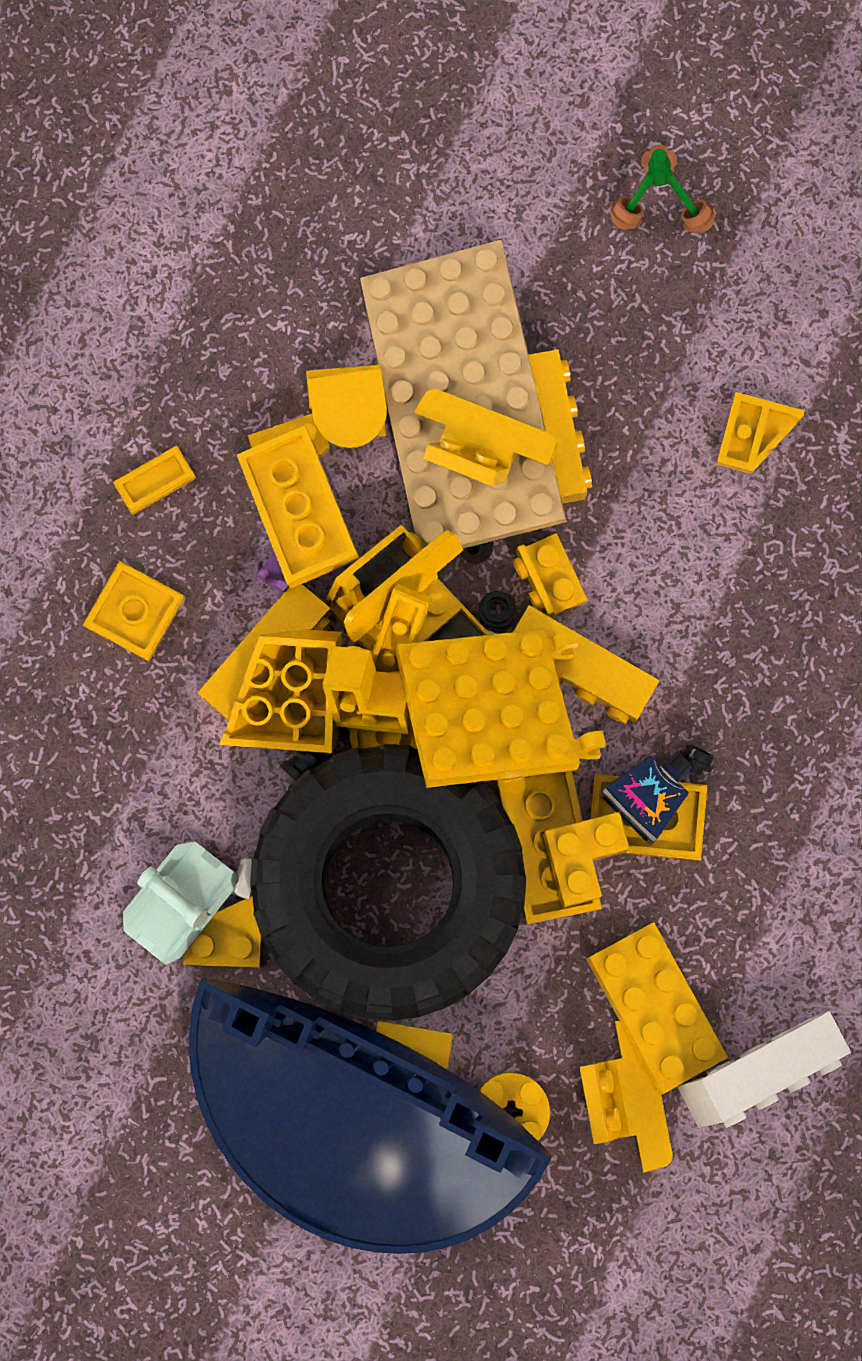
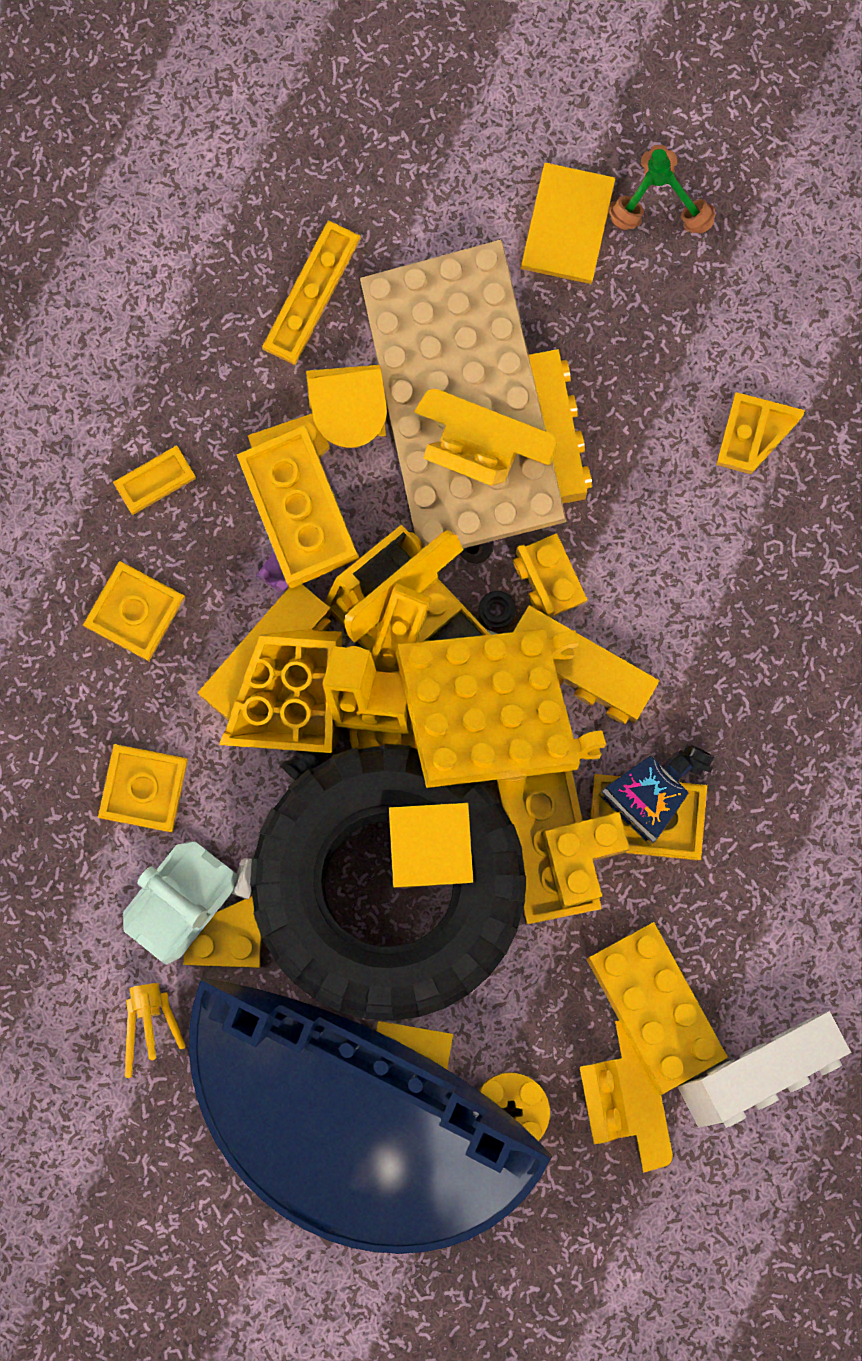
none -> yellow tile [98,744,188,833]
none -> yellow plant [125,983,186,1078]
none -> yellow tile [262,220,361,365]
none -> yellow tile [389,803,473,888]
none -> yellow tile [521,162,615,284]

